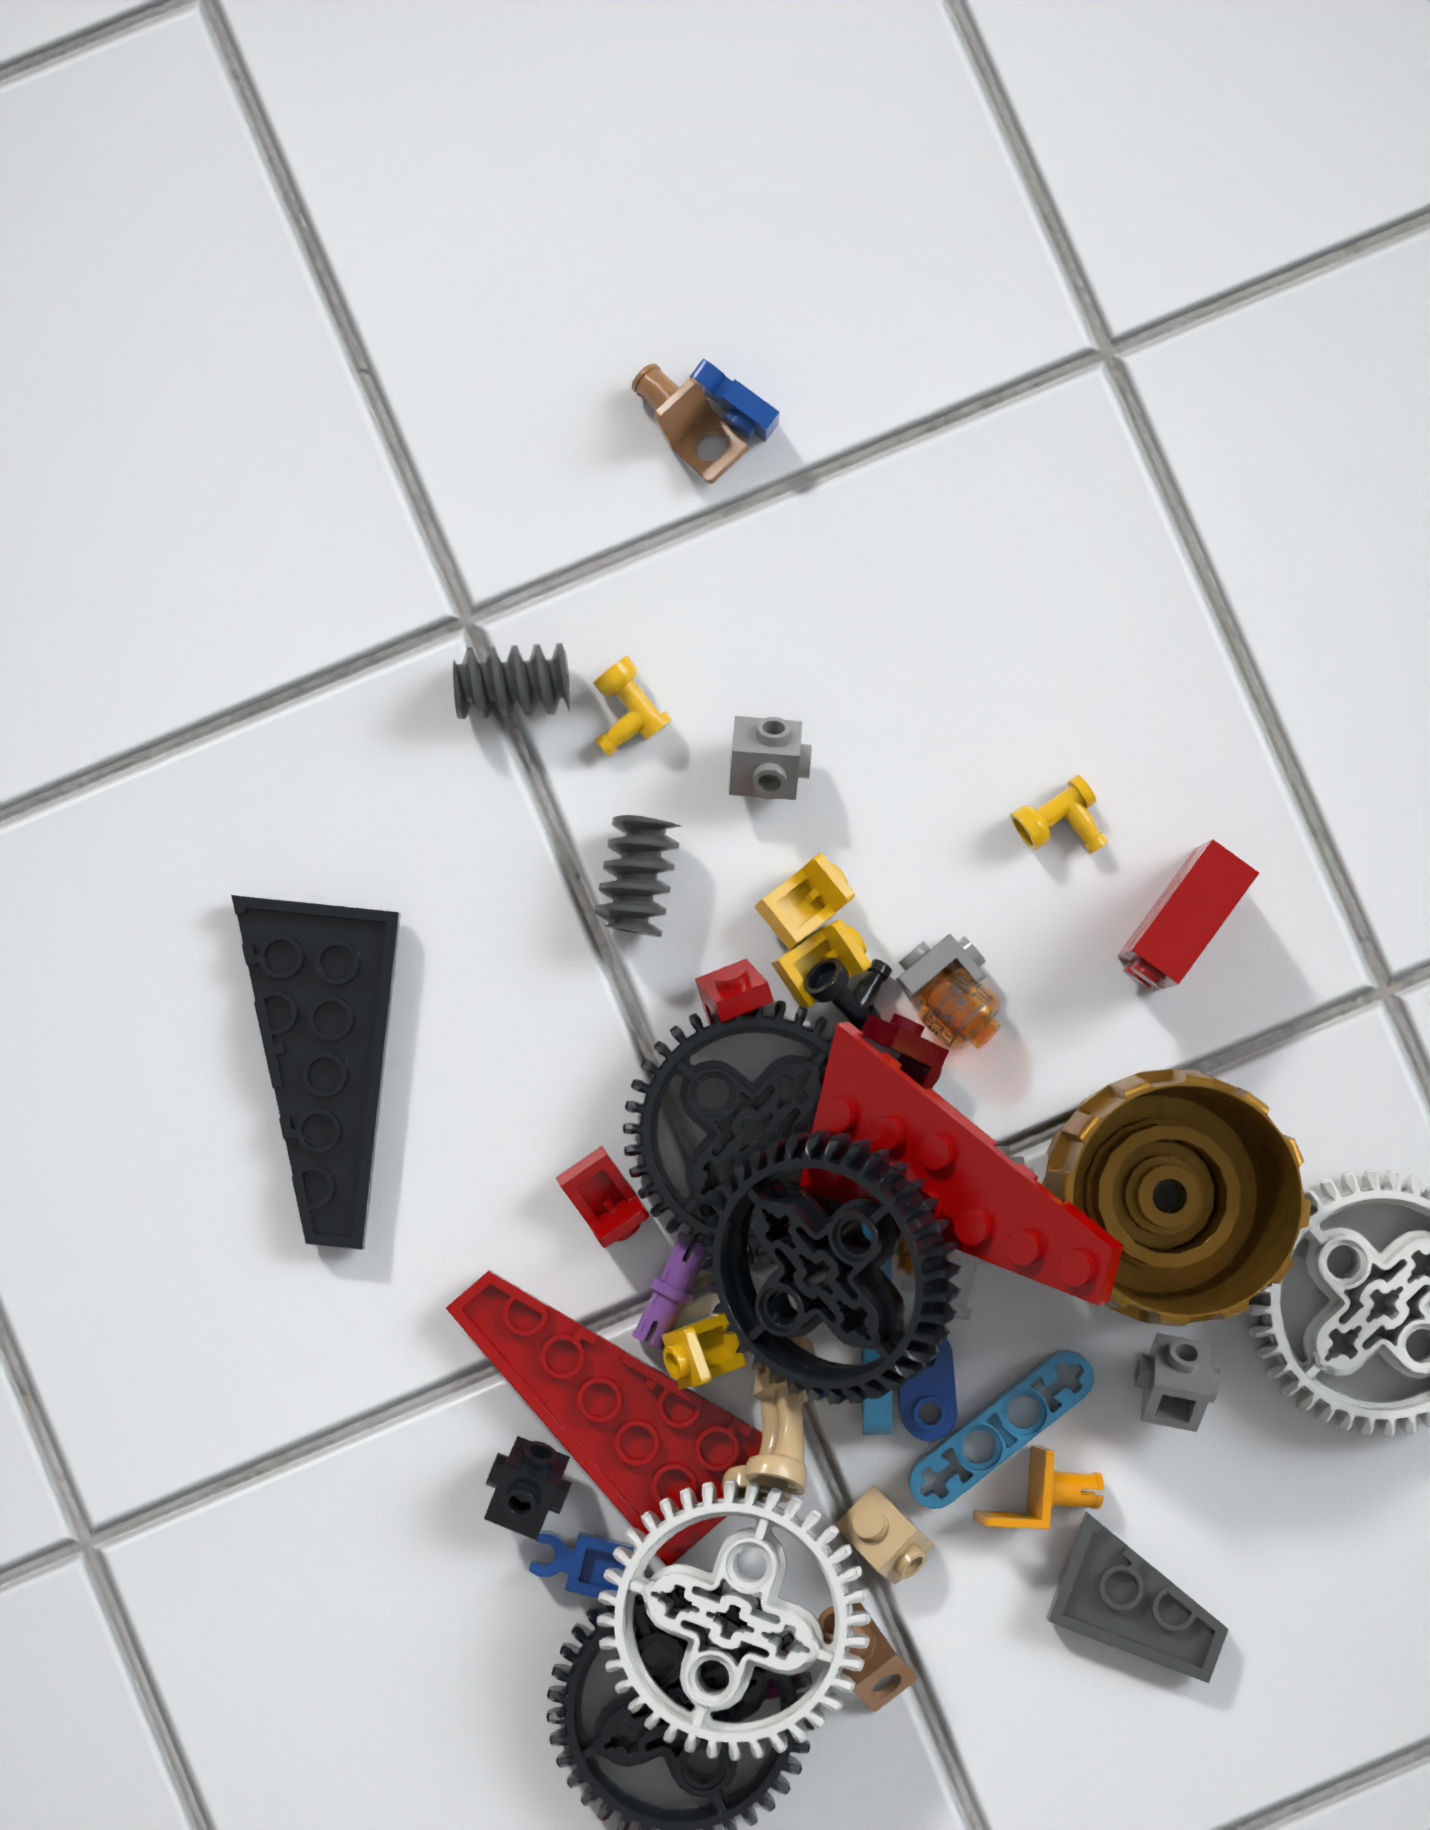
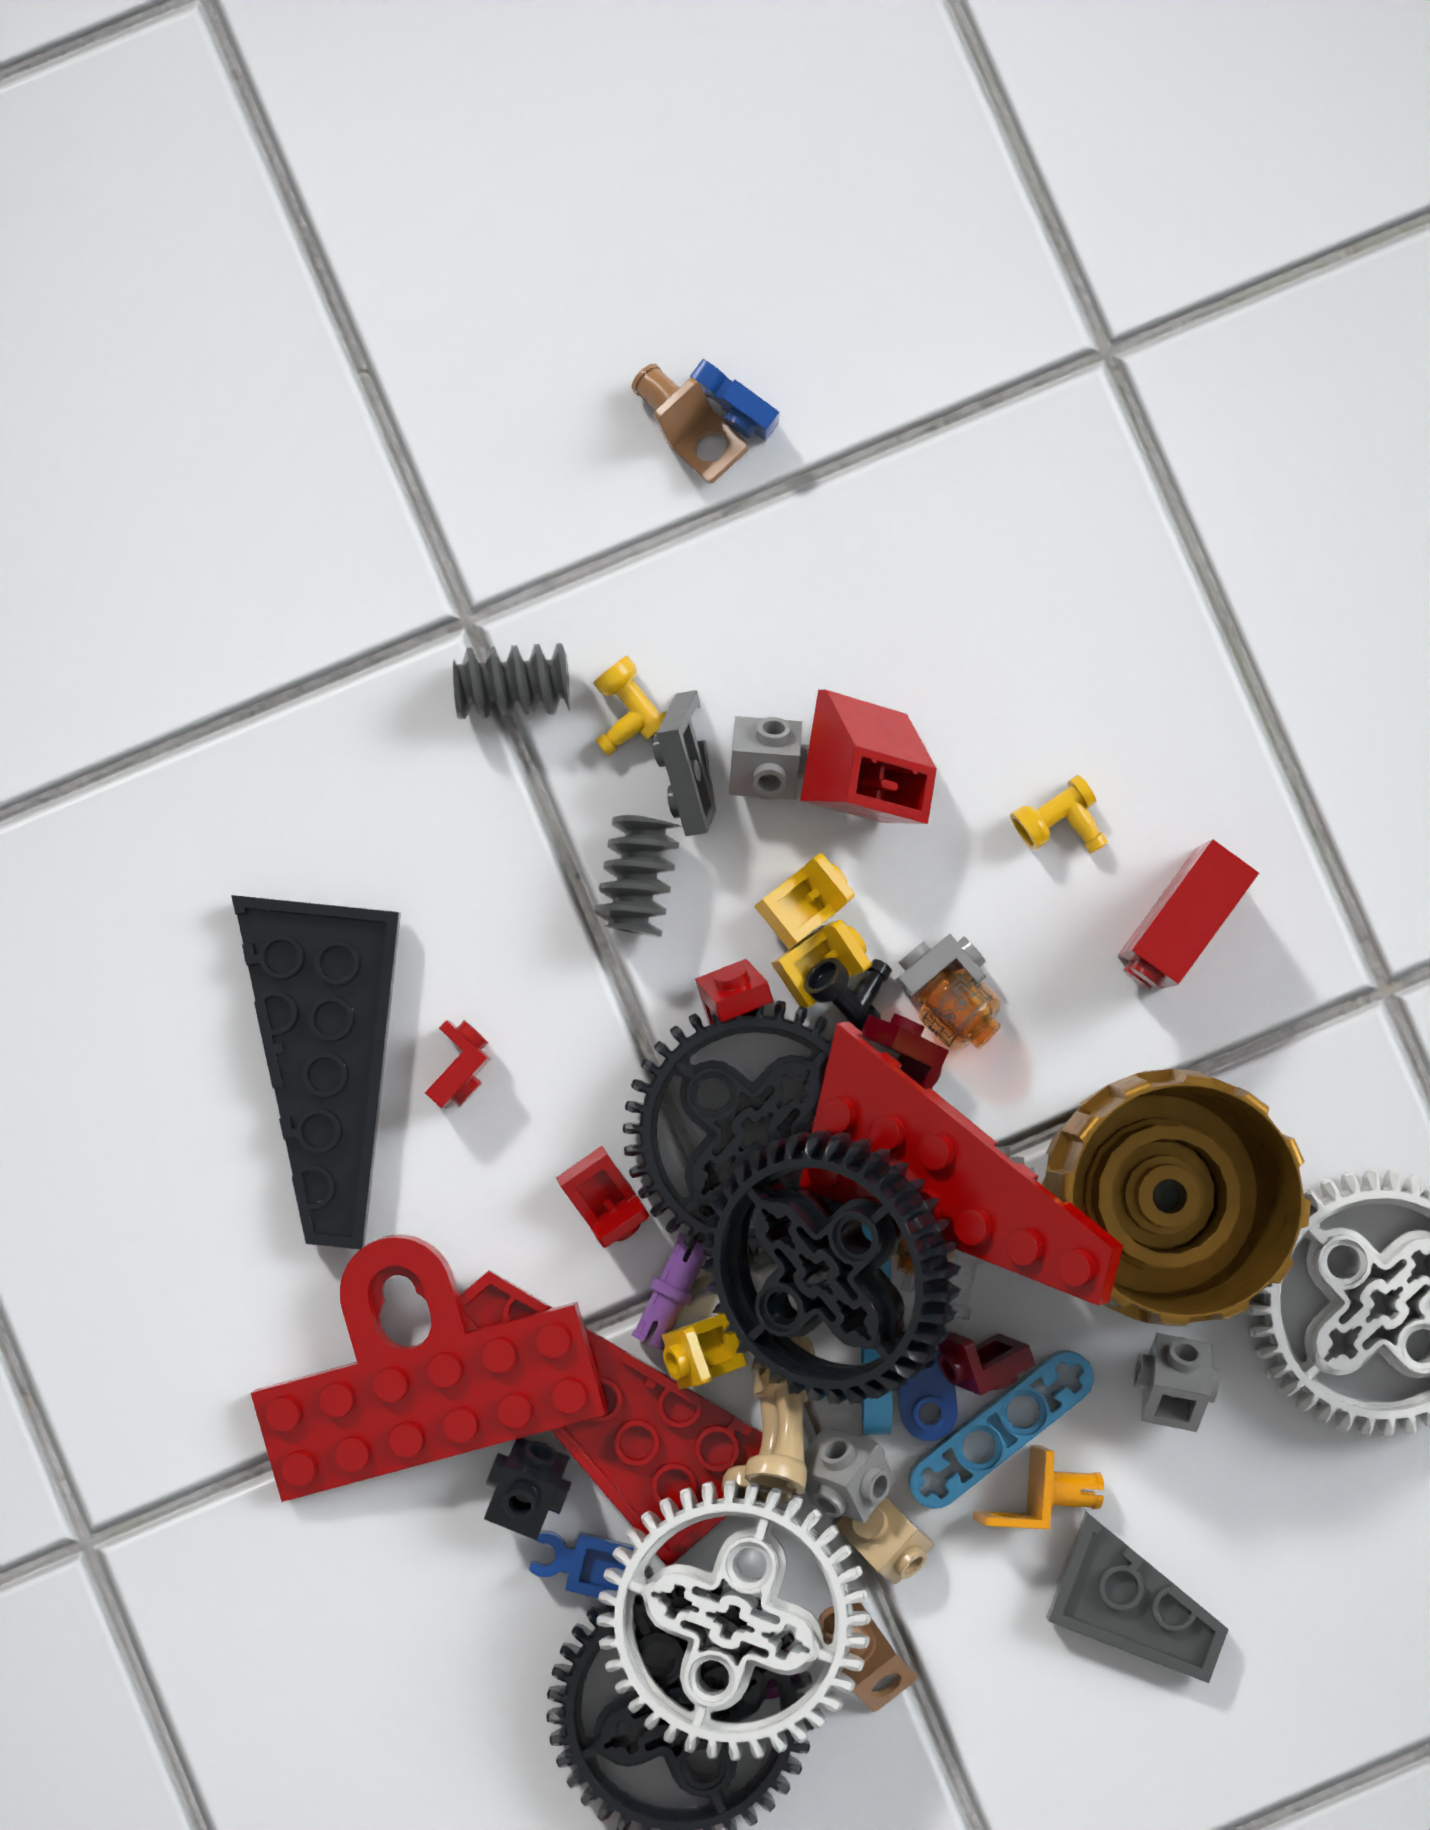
none -> red plate [250,1234,609,1502]
none -> red bracket [425,1020,491,1108]
none -> dark grey wing [653,690,716,837]
none -> red slope [800,689,937,824]
none -> light grey brick [804,1426,896,1523]
none -> dark red bracket [938,1331,1036,1396]

